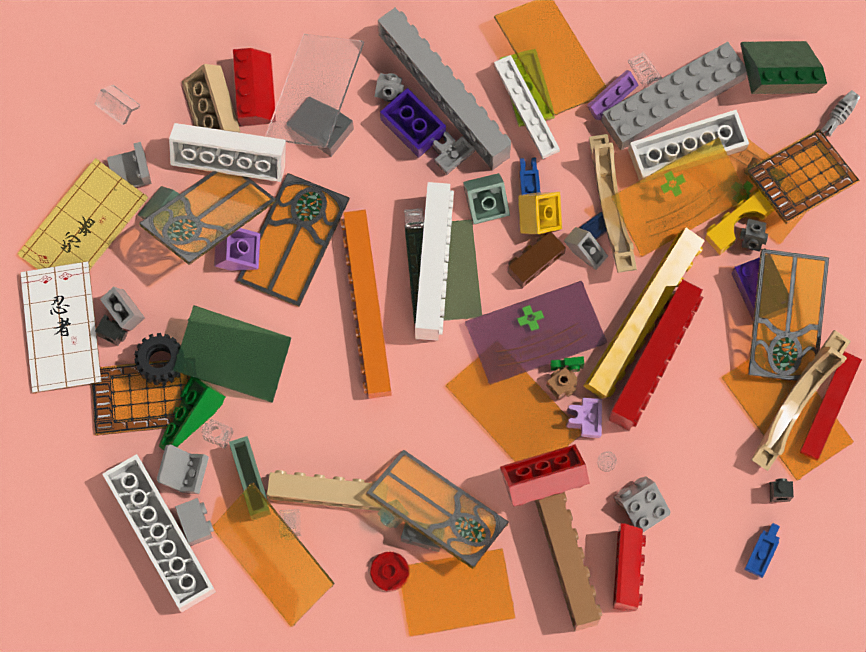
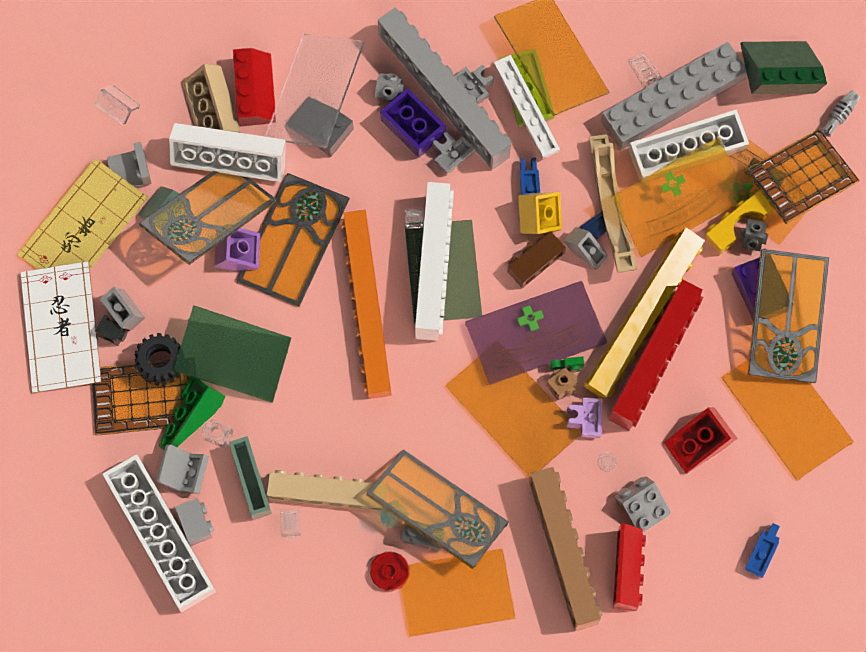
clear yellow piece [213,483,335,627] -> none
sand green slope [463,173,510,224] -> none
red slope [500,444,590,507] -> none
medium lavender plate [587,70,639,120] -> none
tan slope [751,330,851,471] -> none
pearl dark grey brick [769,478,794,502] -> none
red tile [799,351,862,461] -> none
none -> light grey plate [454,65,494,104]
none -> red slope [663,407,738,474]

